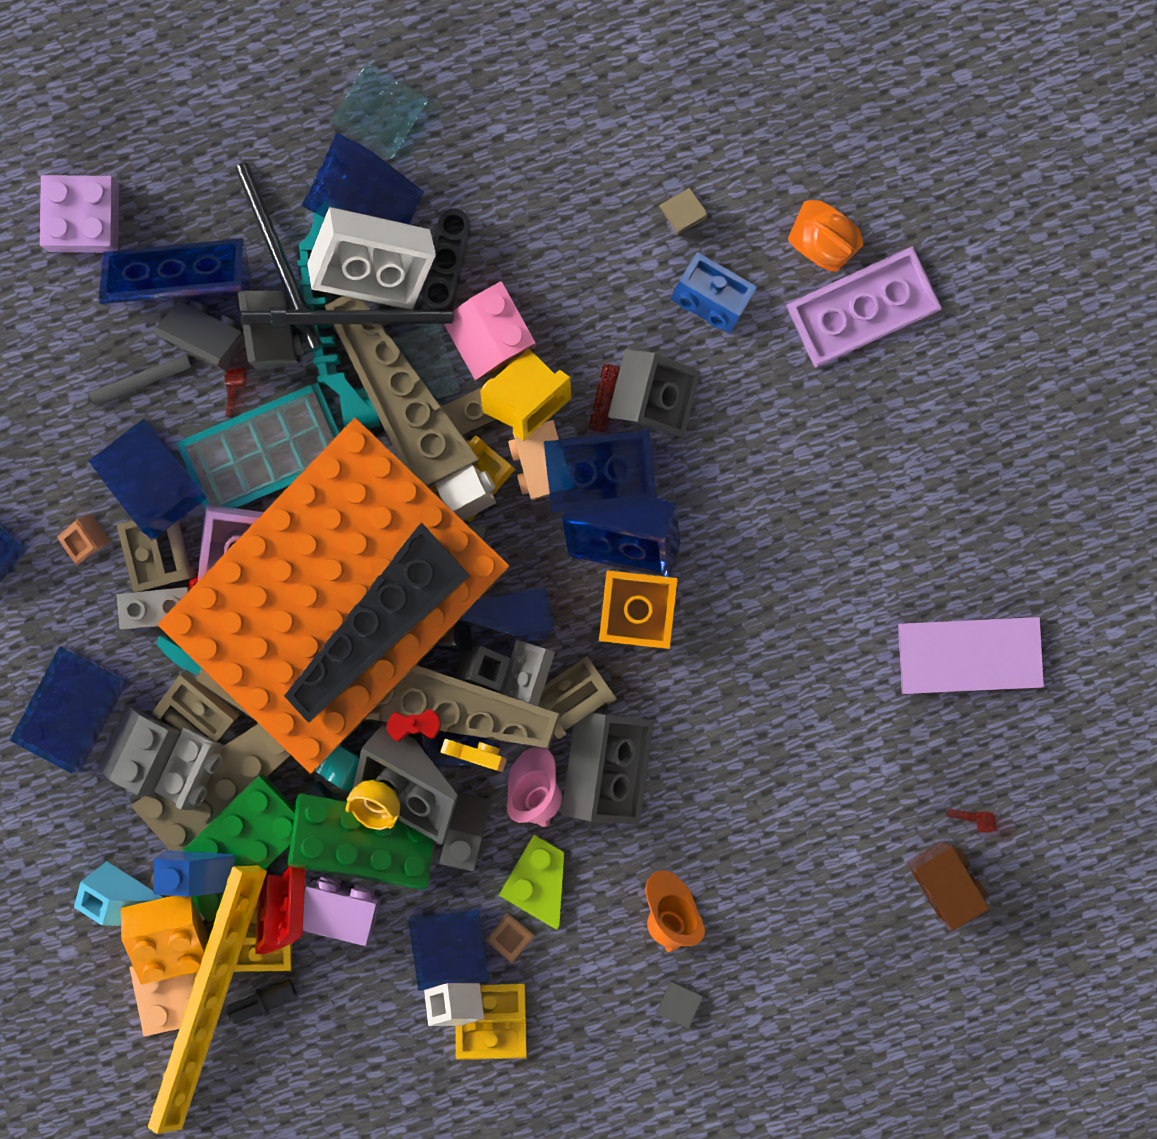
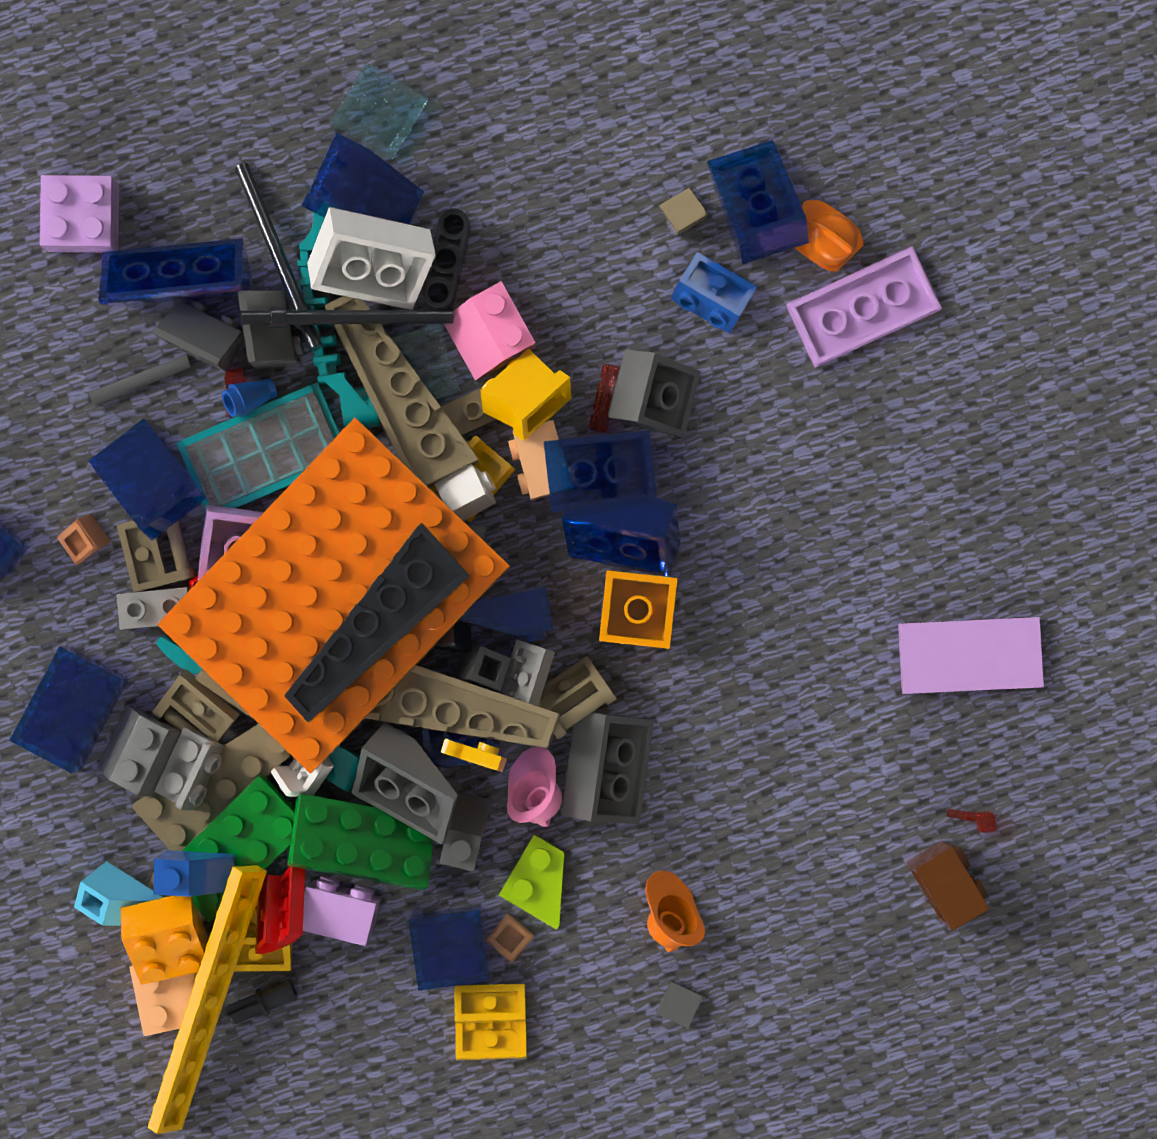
yellow hair [346,780,400,830] -> none
red piece [387,709,441,742] -> none
white brick [424,983,484,1026] -> none
none -> blue cone [222,378,277,417]
none -> white bracket [271,758,334,797]
none -> clear blue slope [707,140,809,264]

